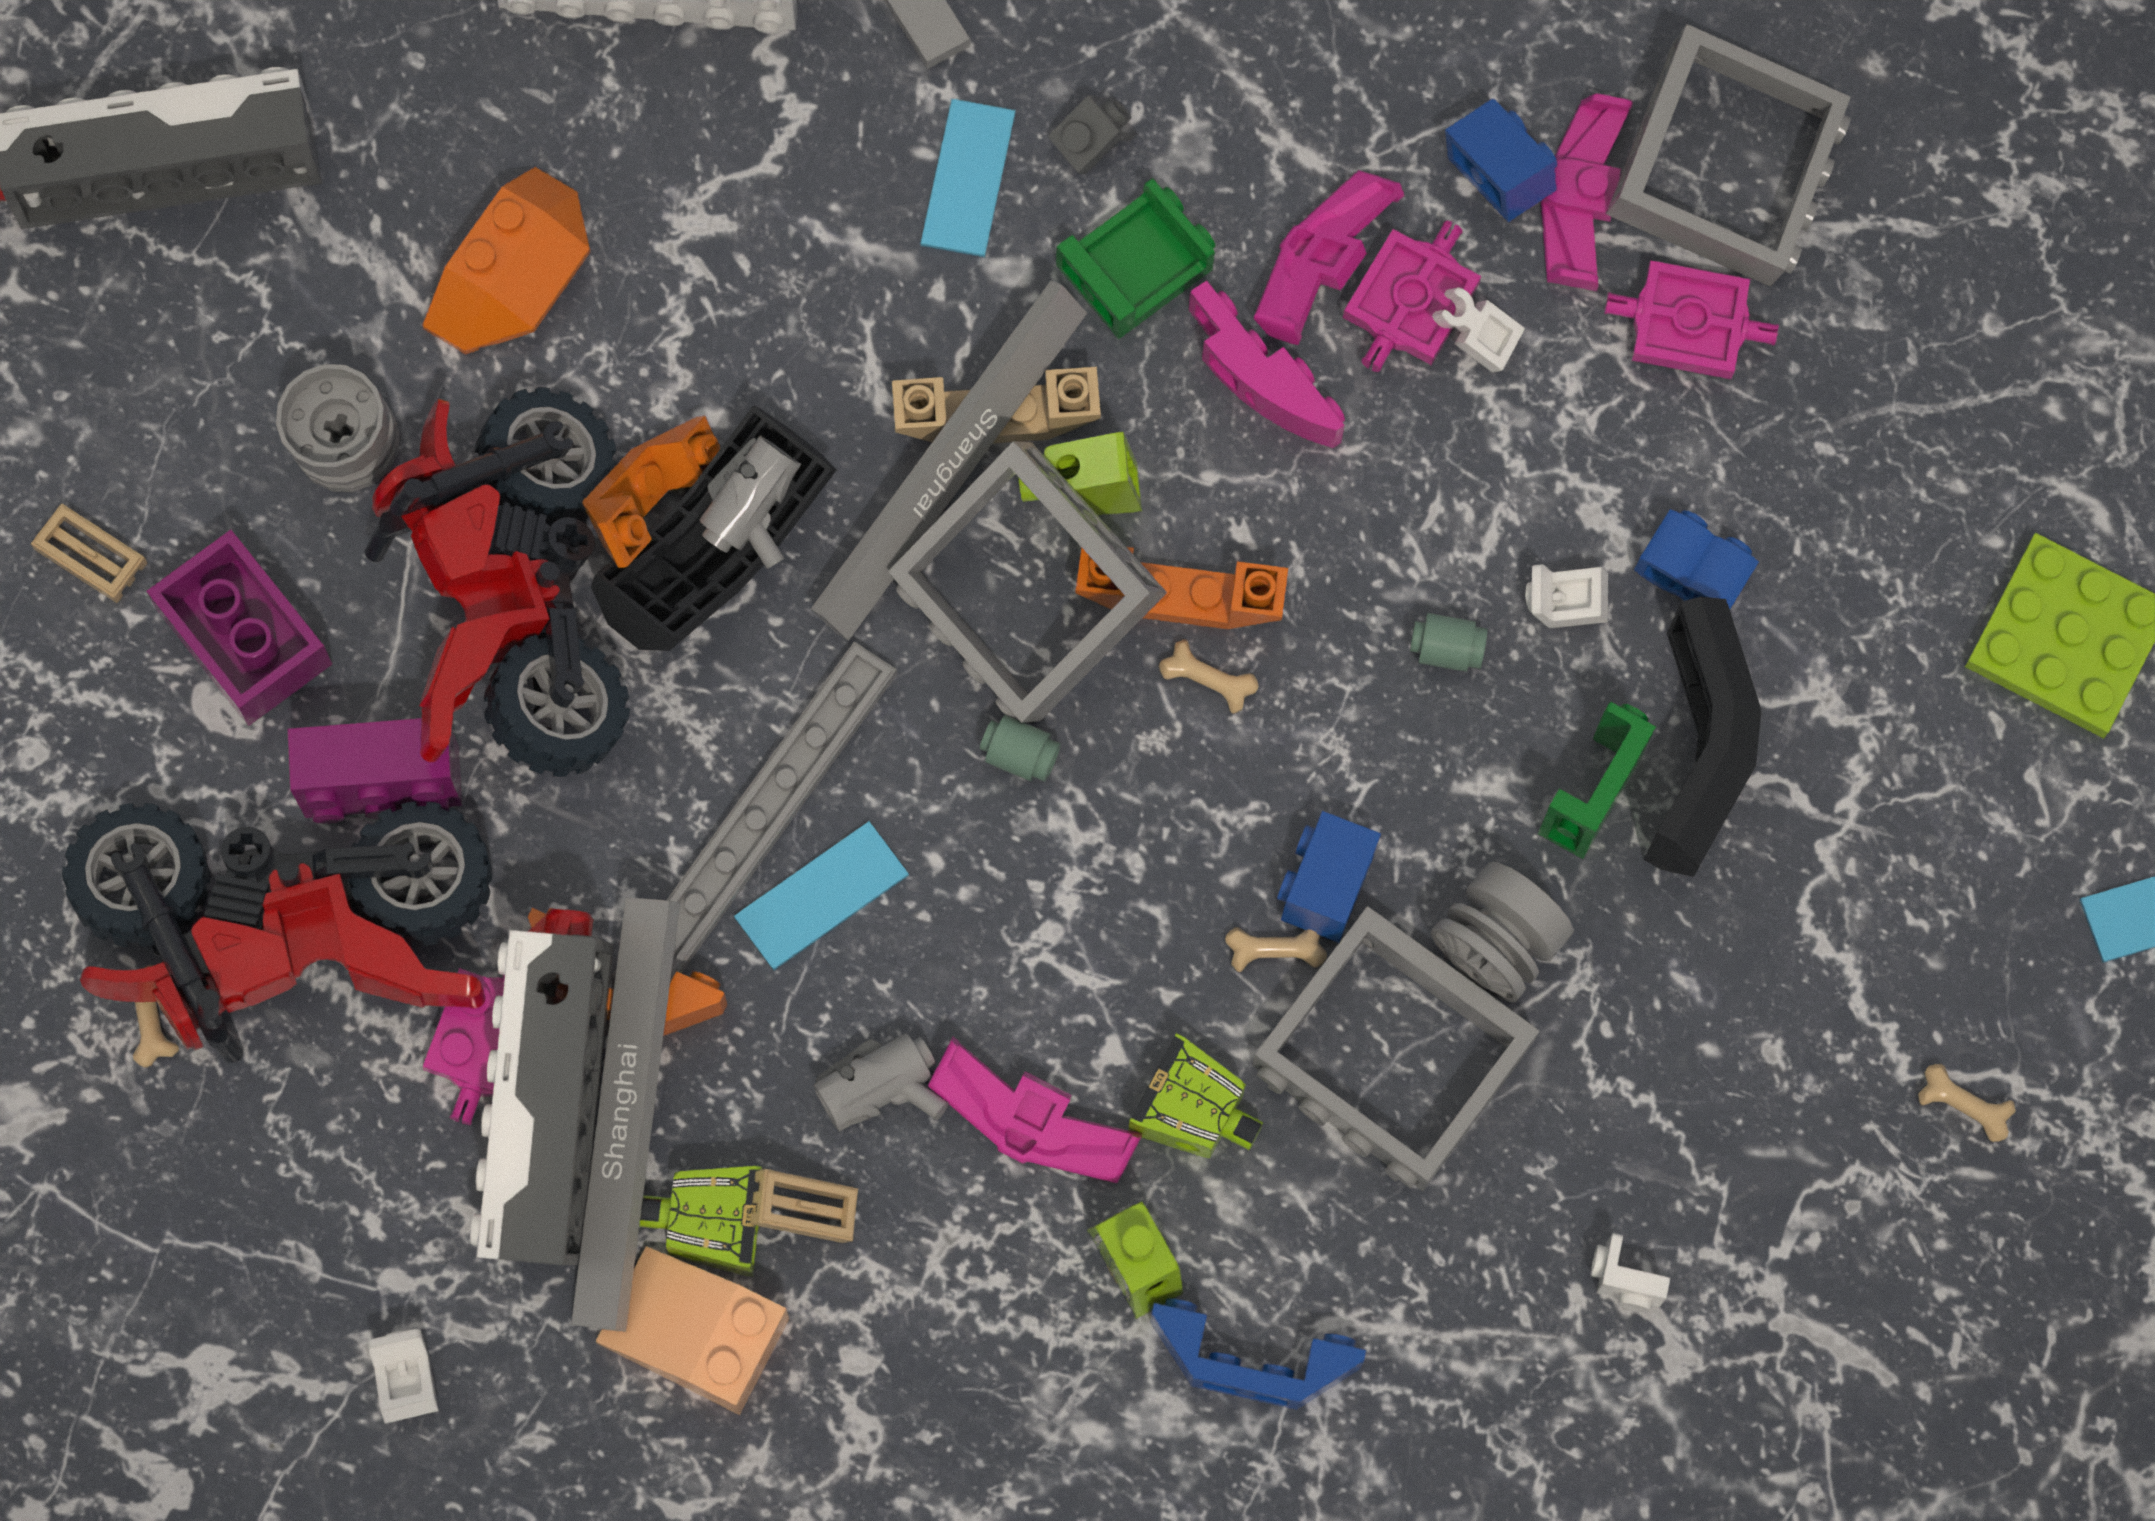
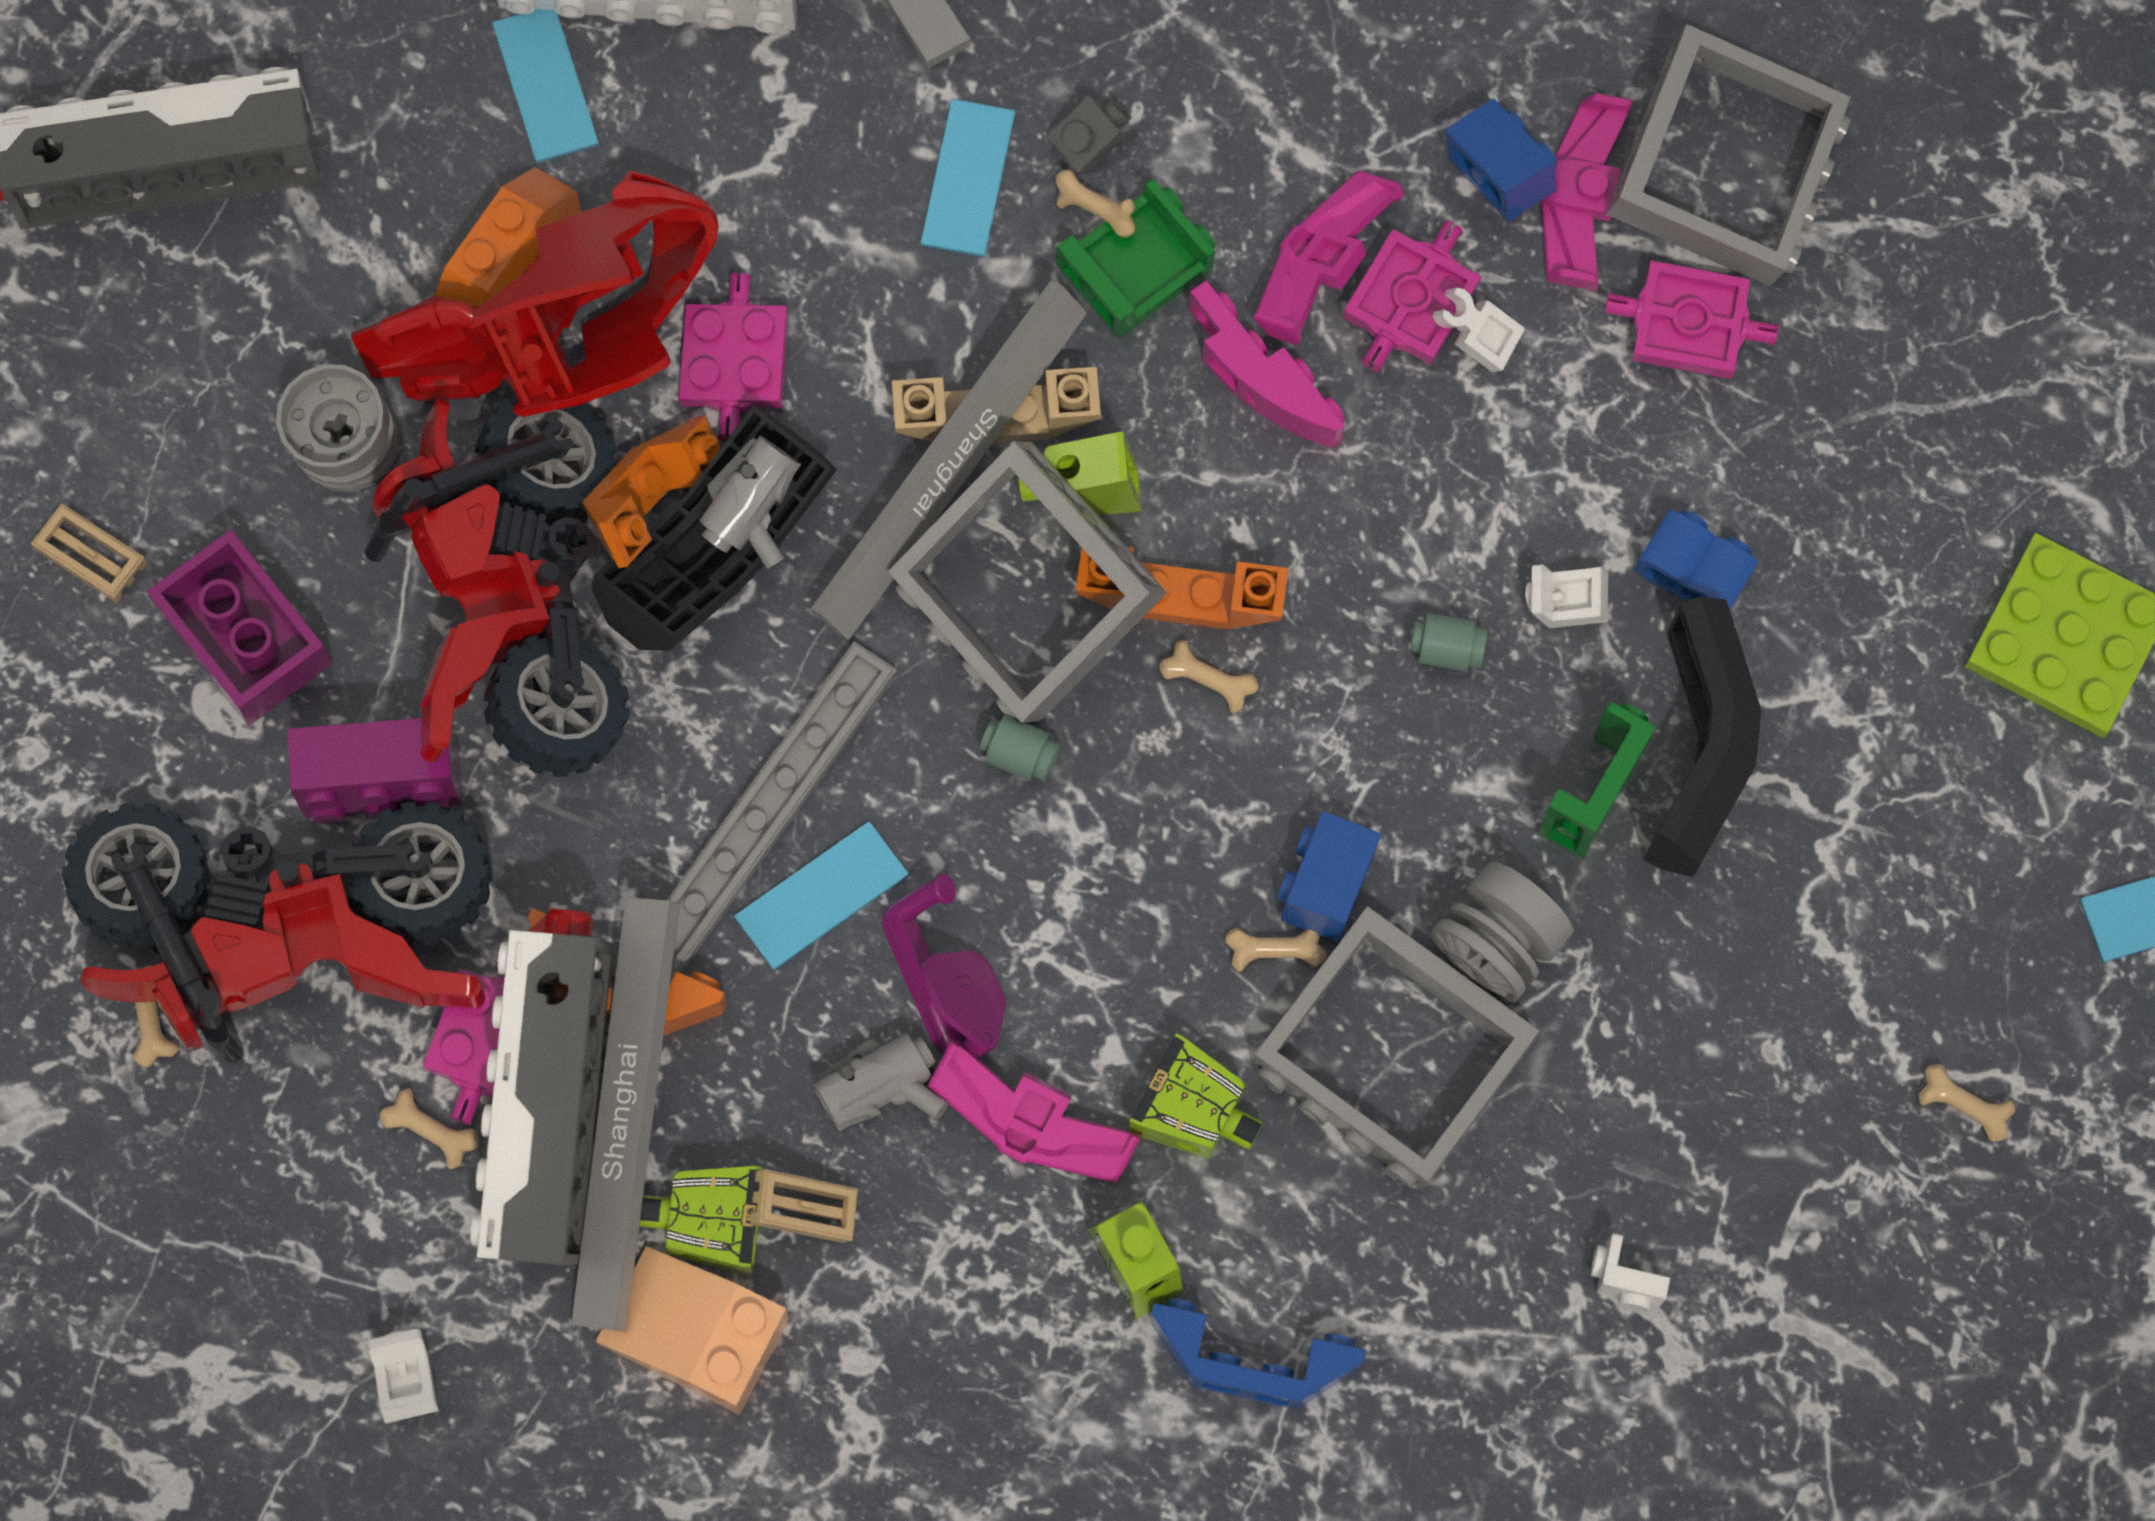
none -> red piece [351,170,719,417]
none -> tan piece [380,1088,480,1170]
none -> medium azure piece [492,9,599,163]
none -> dark pink plate [679,273,789,442]
none -> magenta piece [882,873,1006,1058]
none -> tan piece [1055,169,1136,238]

